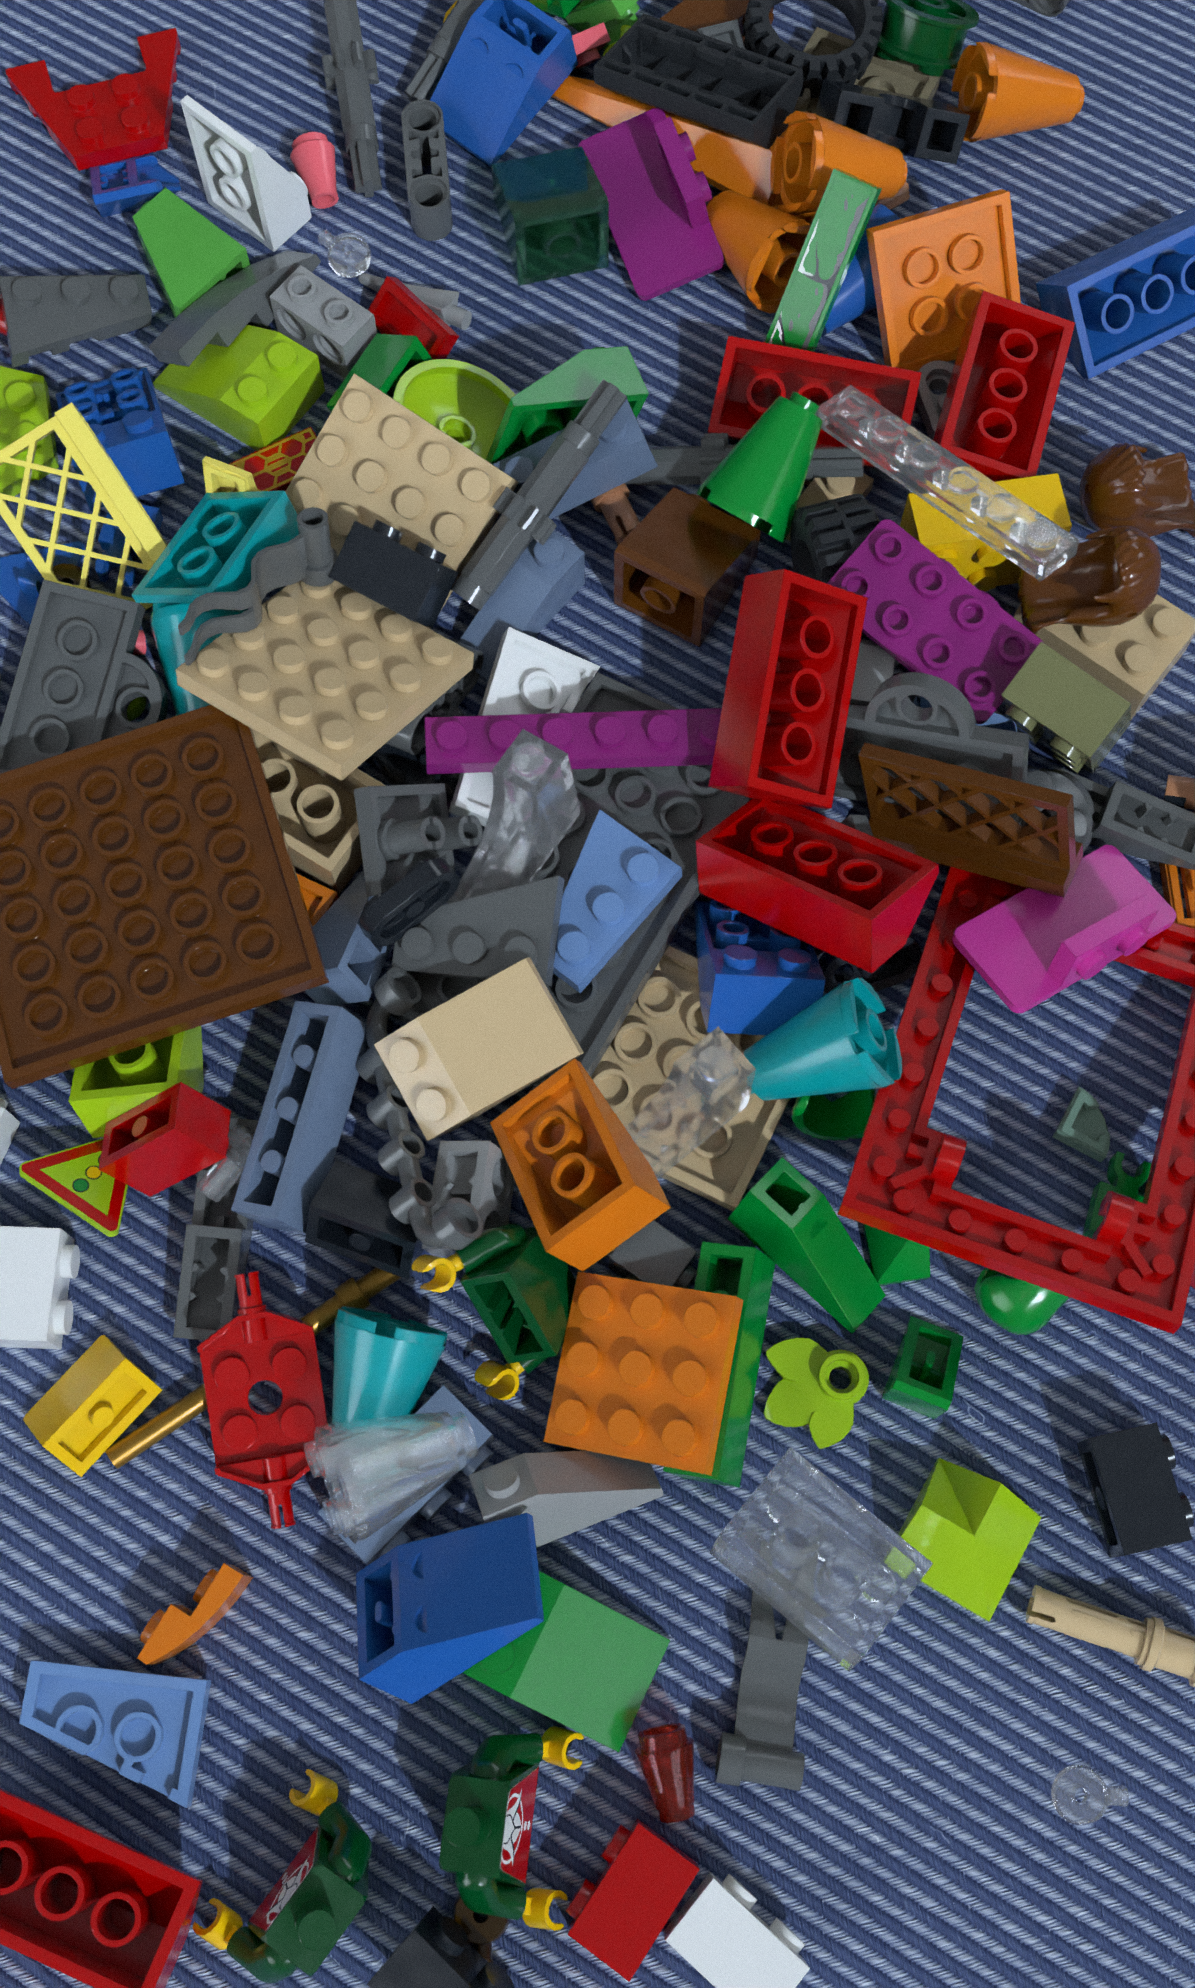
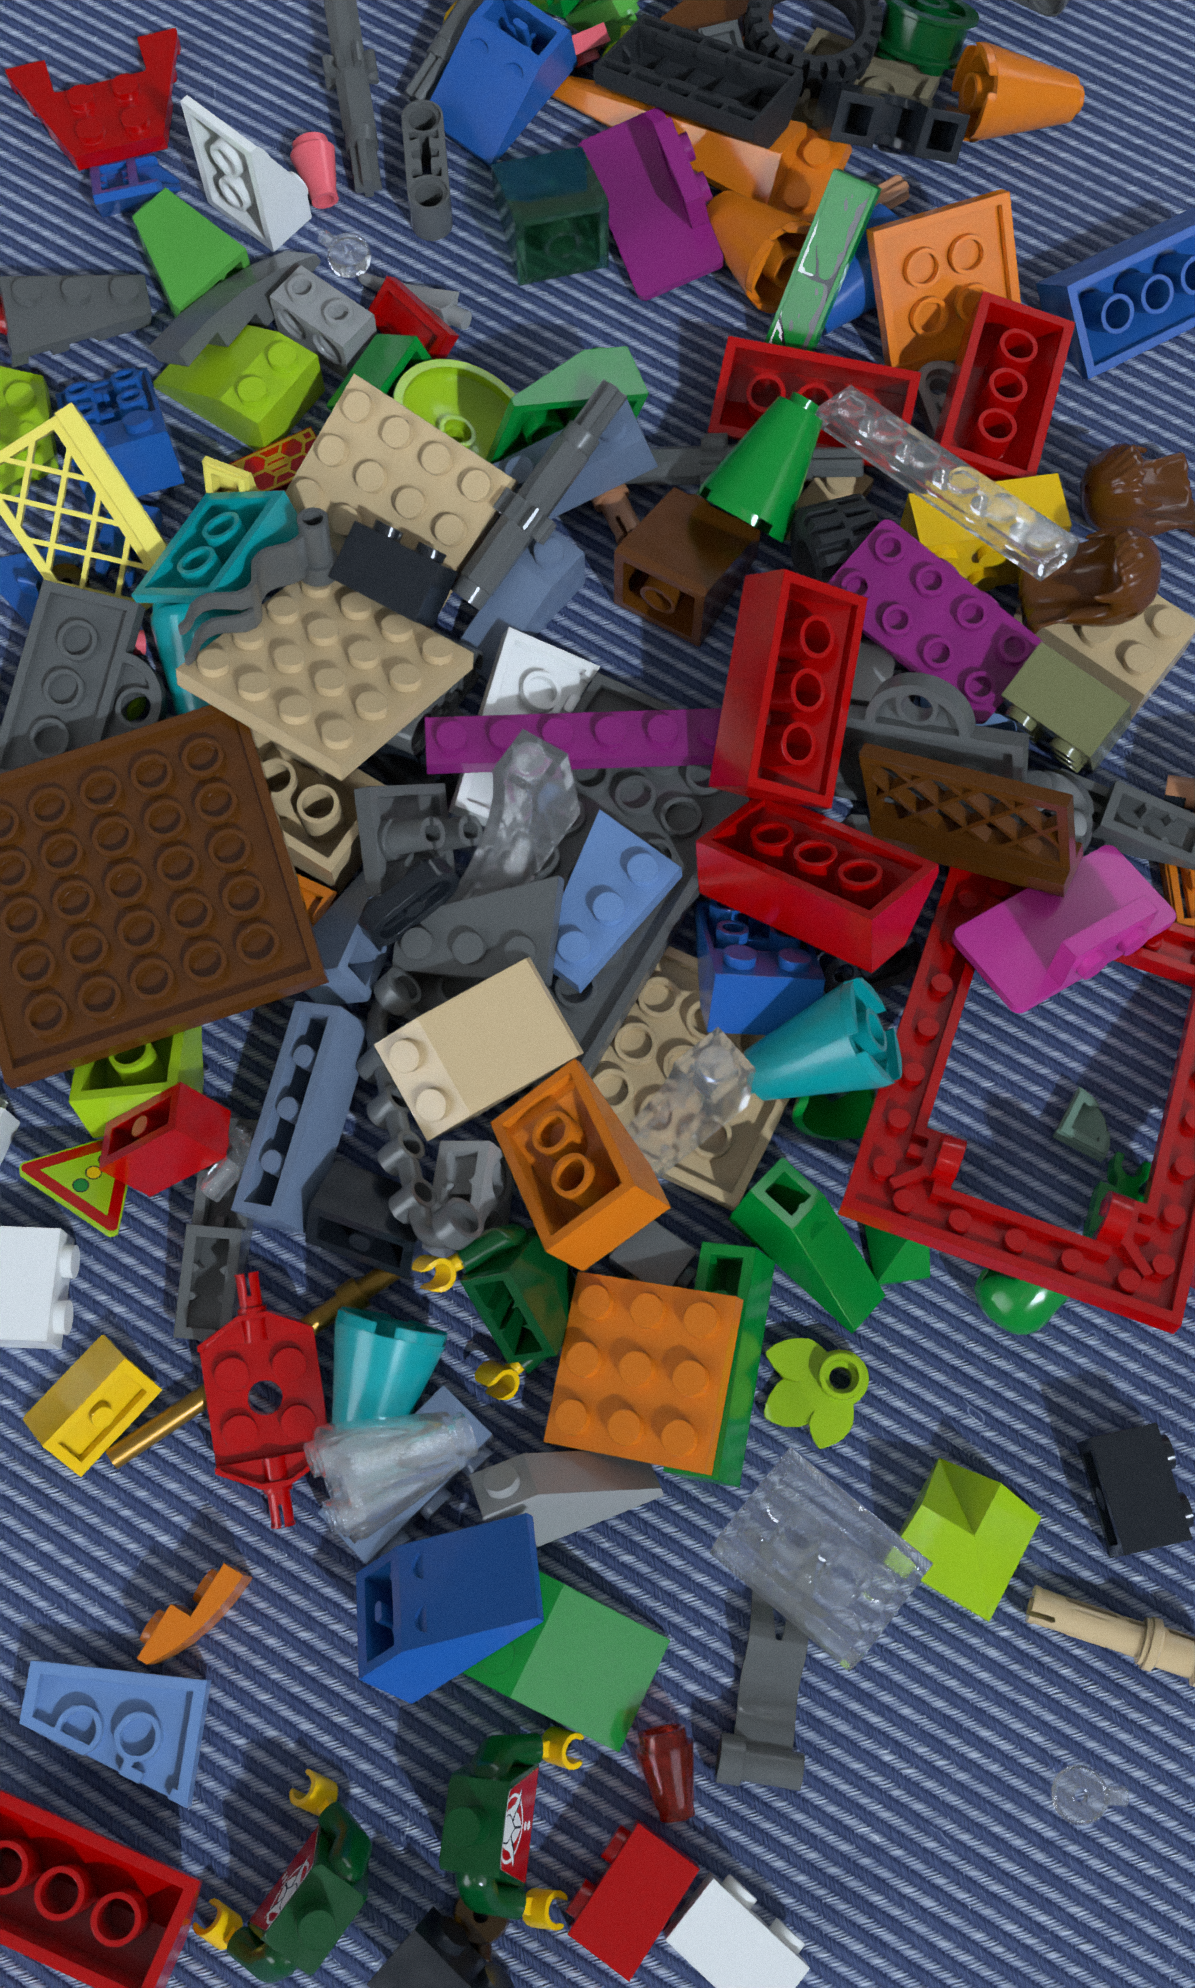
orange cone [770,110,908,215] -> none
green slope [882,1316,964,1419] -> none

